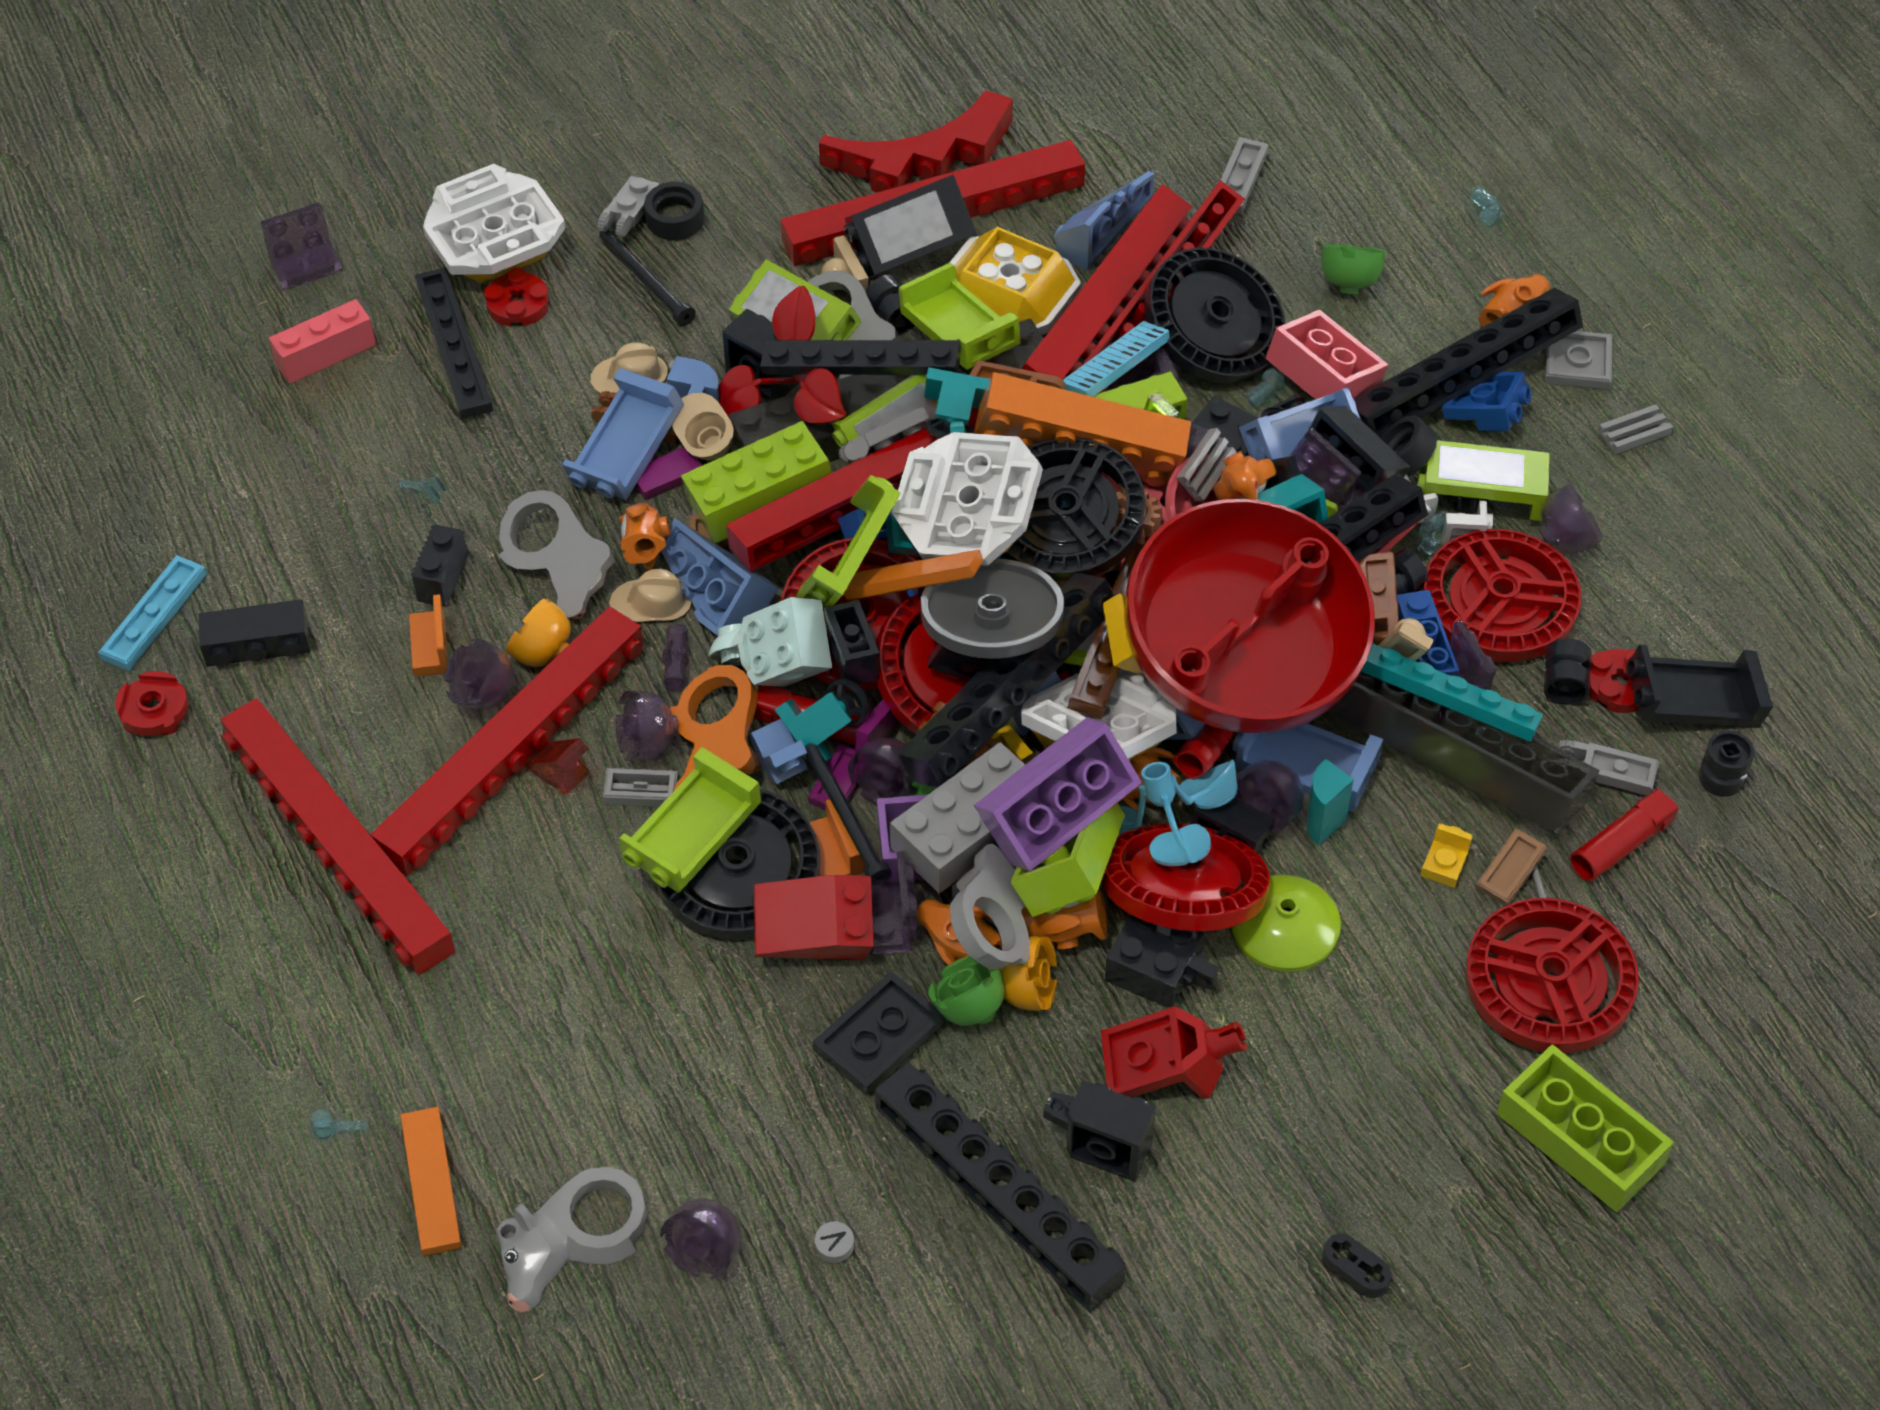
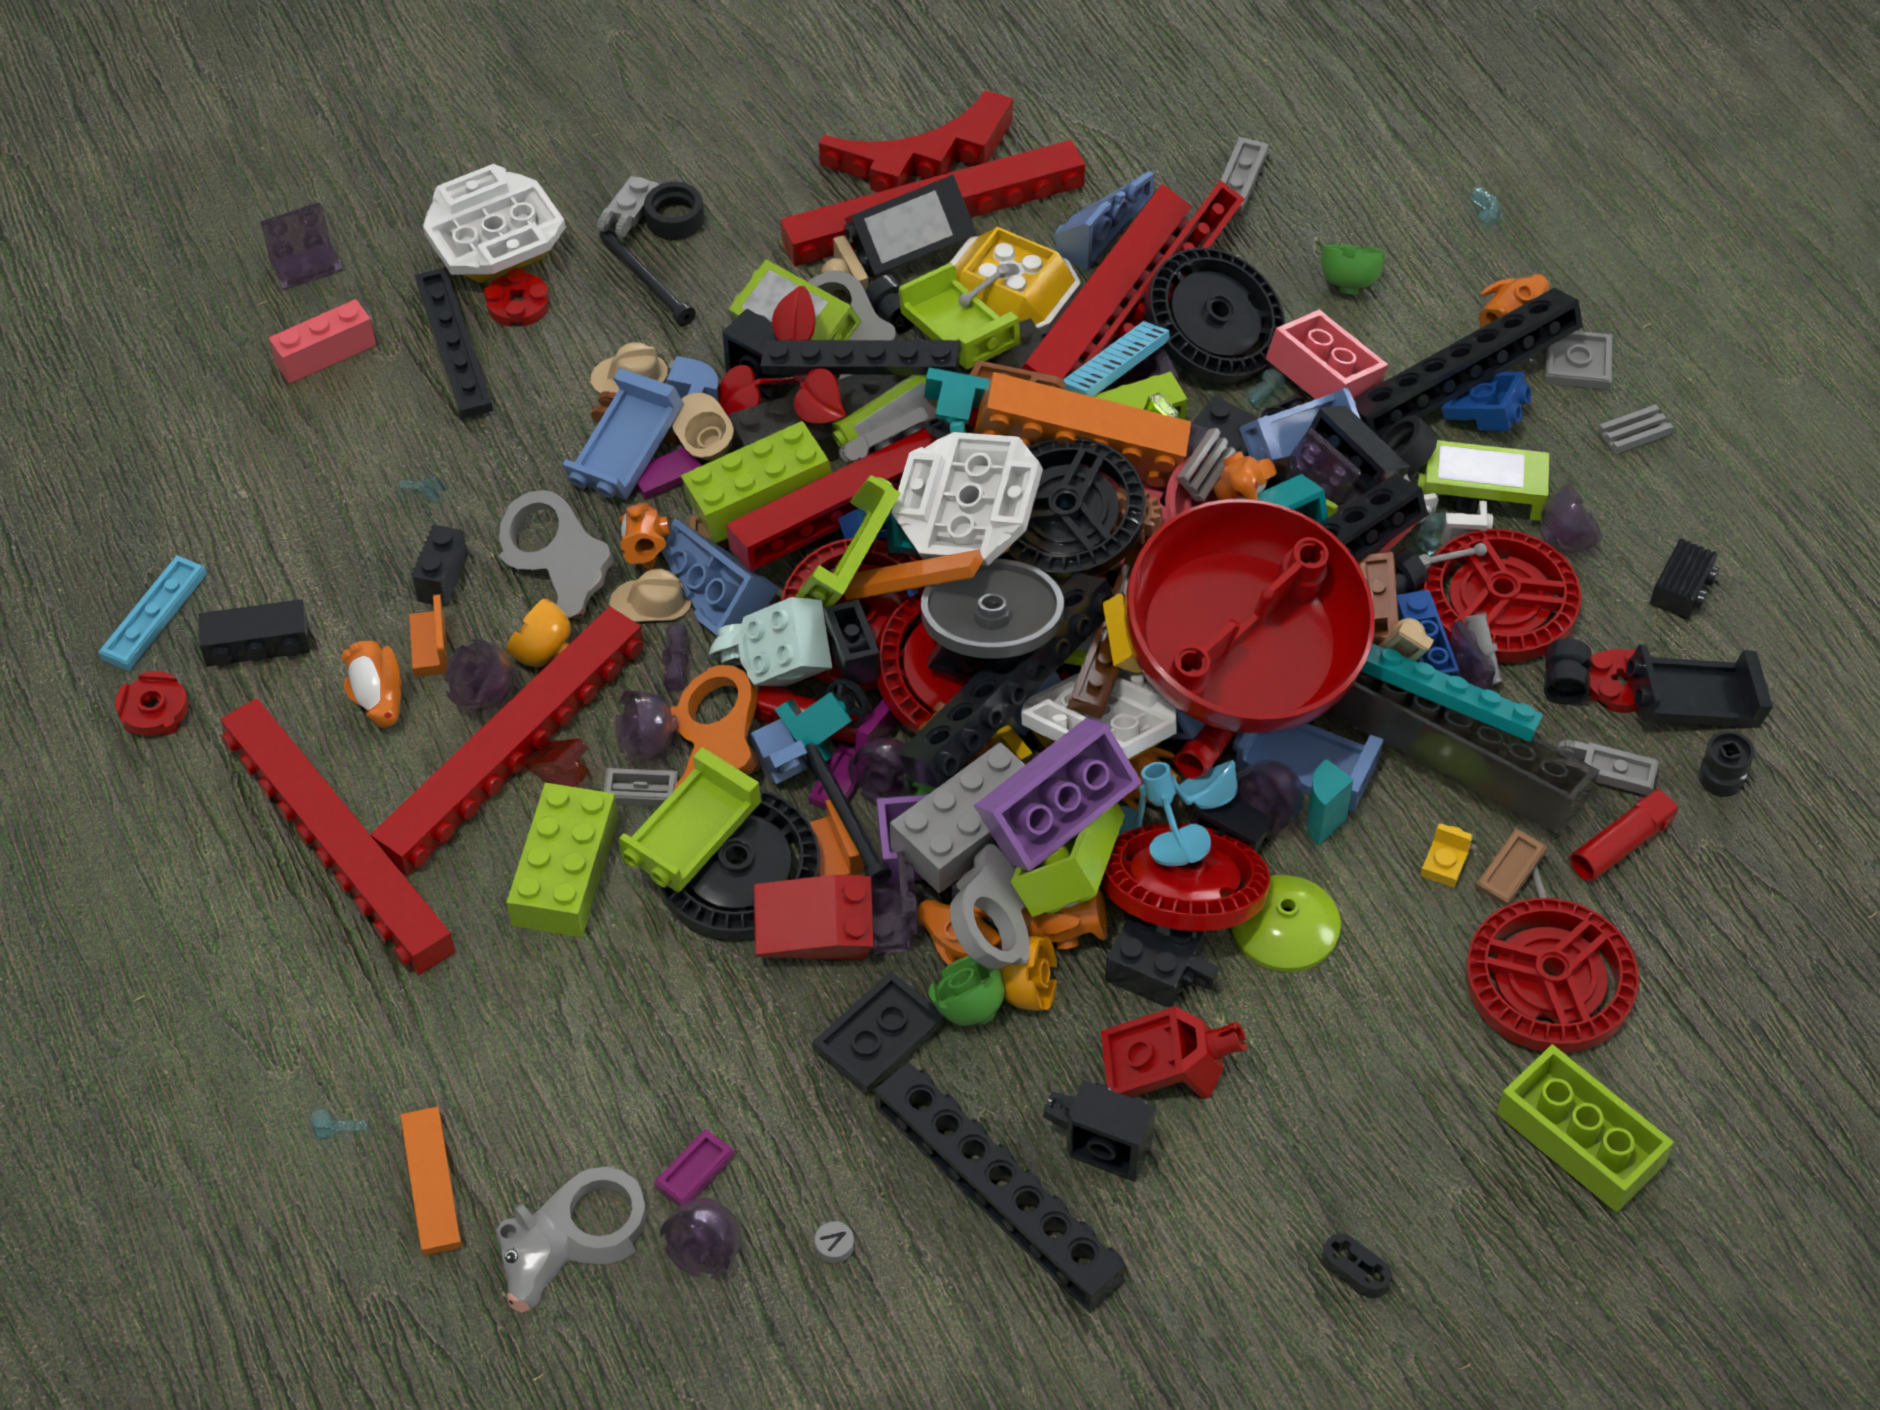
none -> animal [341,641,402,728]
none -> lime brick [506,783,619,938]
none -> magenta tile [654,1128,735,1210]
none -> light grey hinge [958,264,1010,307]
none -> light grey hinge [1419,543,1487,569]
none -> light grey pin [1464,613,1503,686]
none -> black brick [1650,539,1720,619]

